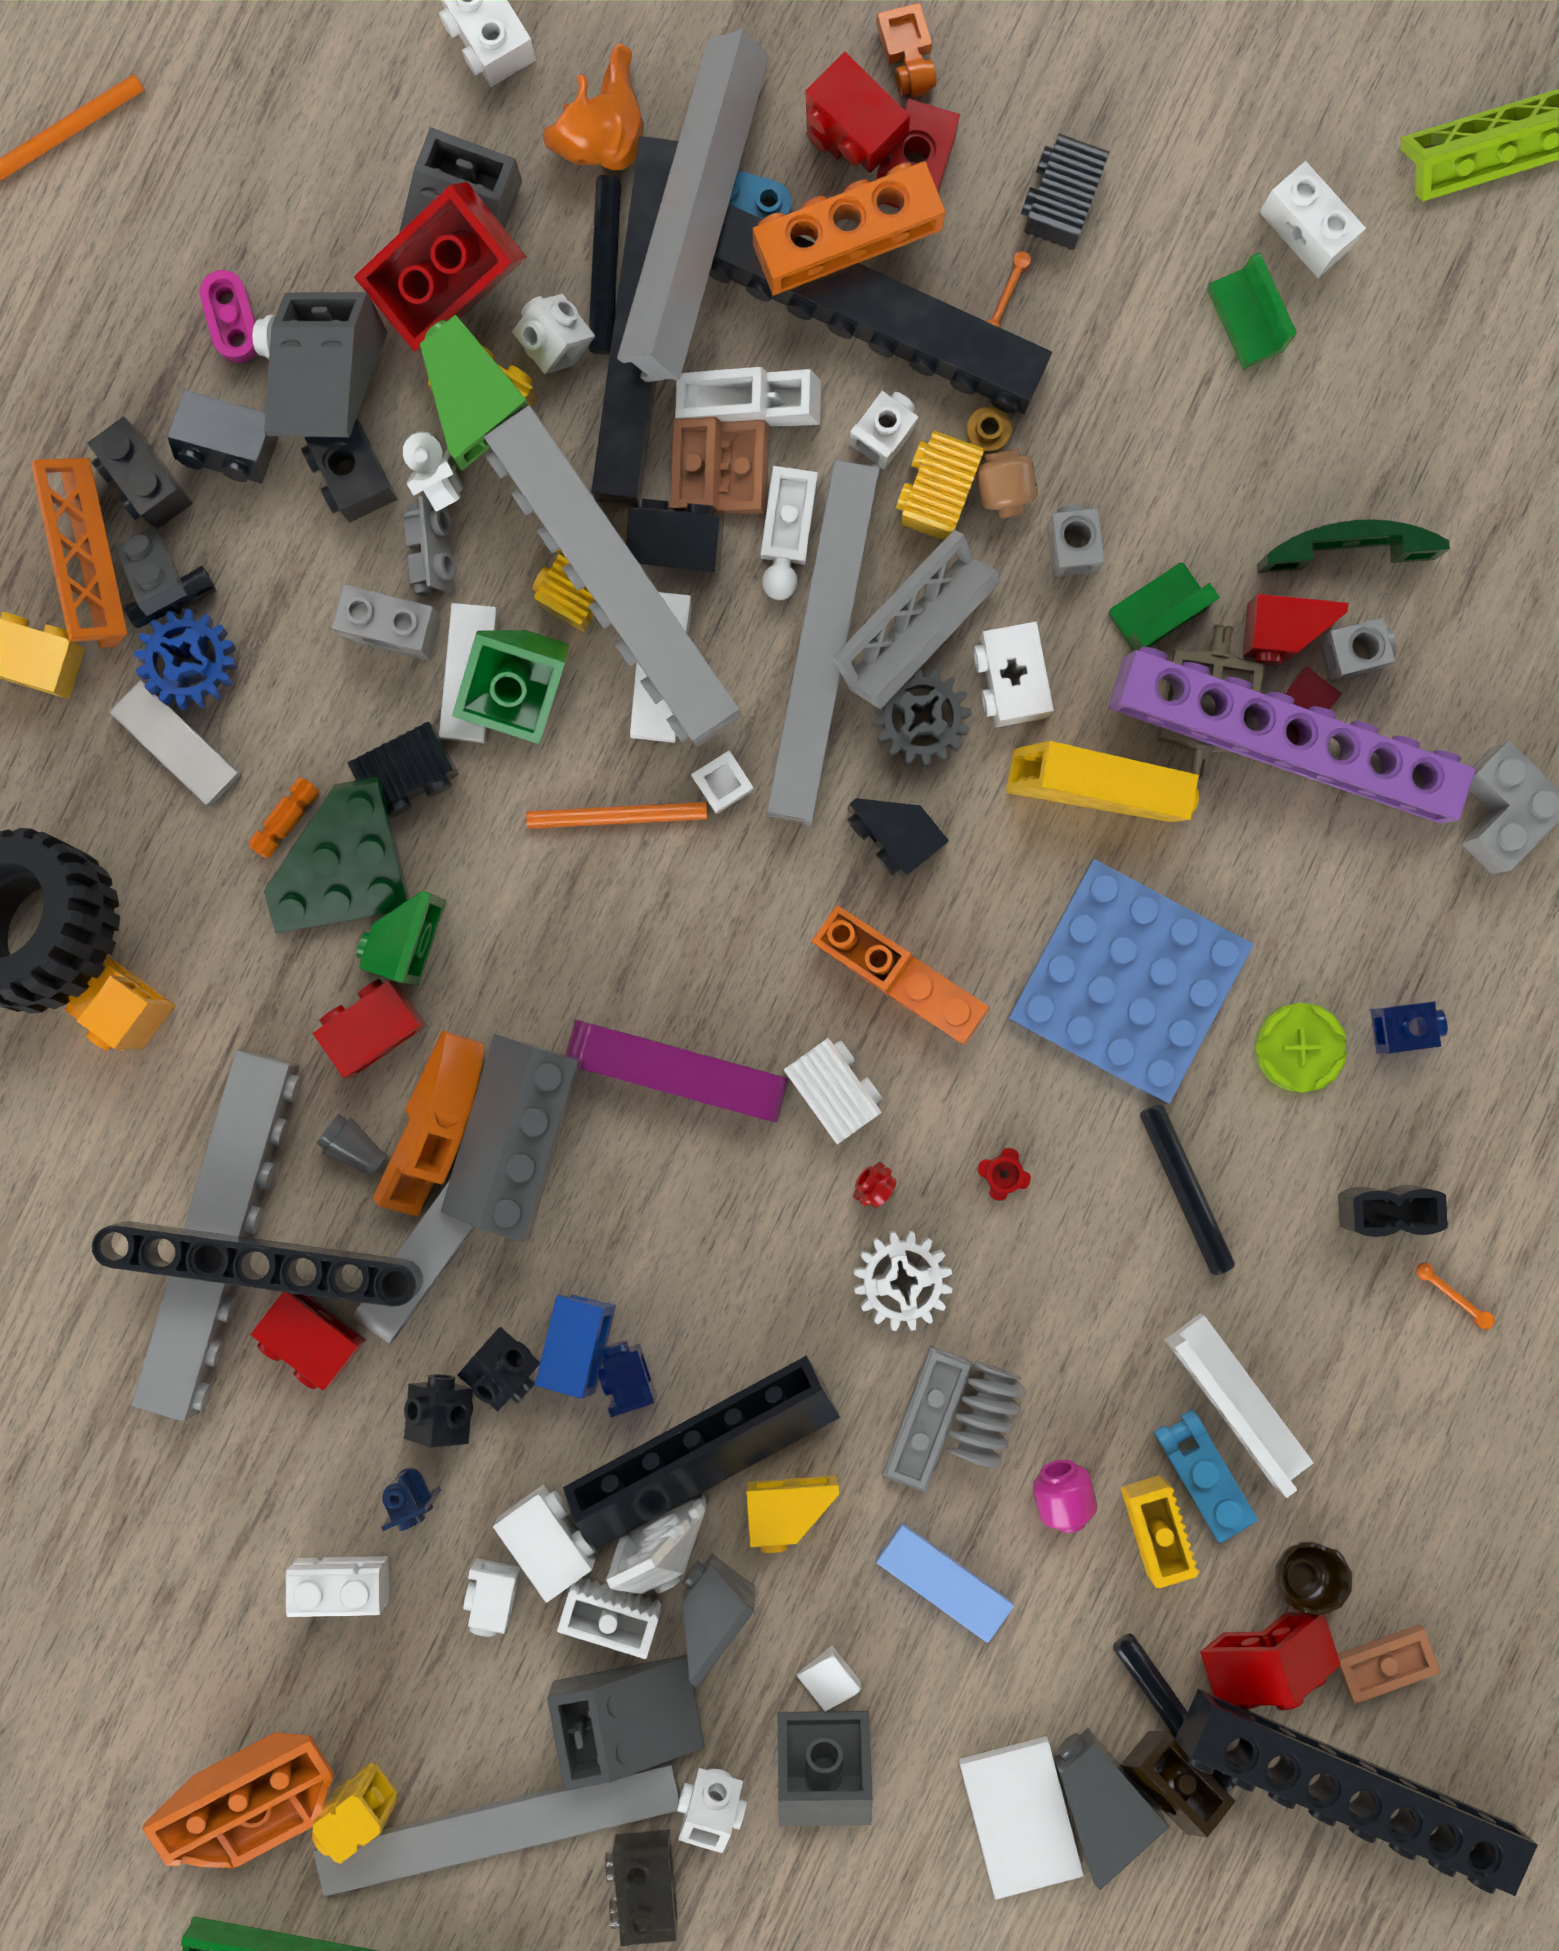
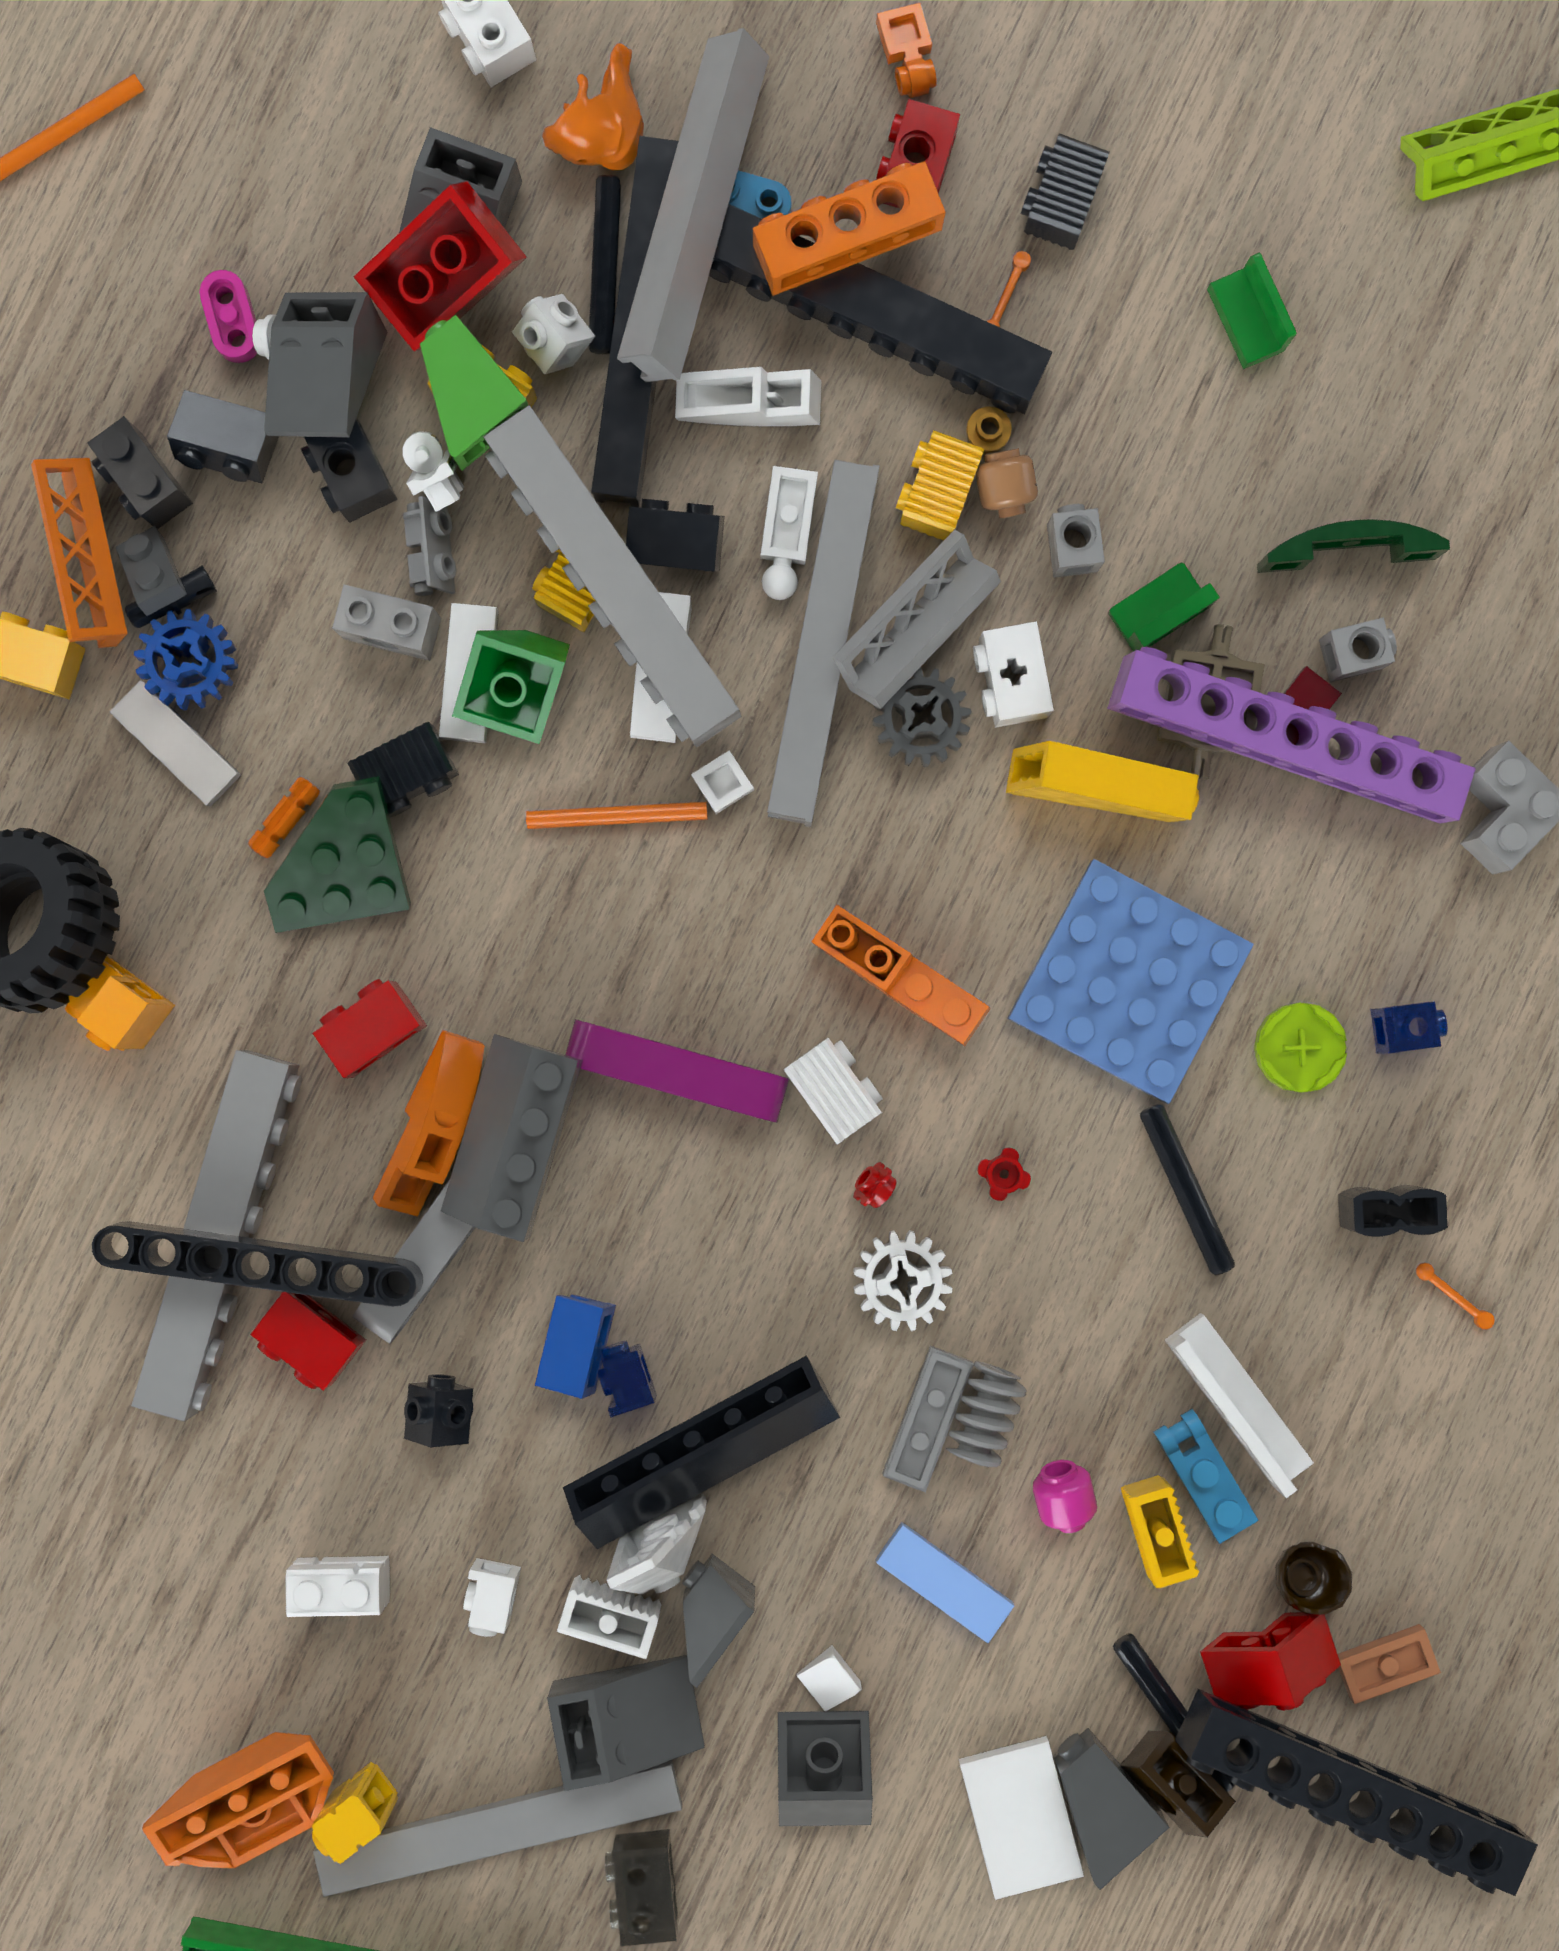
dark grey cone [316,1114,387,1177] -> none
green slope [356,891,446,986] -> none
dark blue hinge [381,1468,442,1531] -> none
black brick [457,1327,540,1412] -> none
white brick [493,1484,596,1603] -> none
nougat slope [670,417,769,514] -> none
white brick [677,1768,747,1853] -> none
yellow slope [746,1475,839,1553] -> none
red brick [805,51,910,173] -> none
black slope [847,798,949,879] -> none
white brick [849,391,919,470] -> none
red slope [1243,594,1349,666] -> none
white brick [1259,161,1366,278] -> none

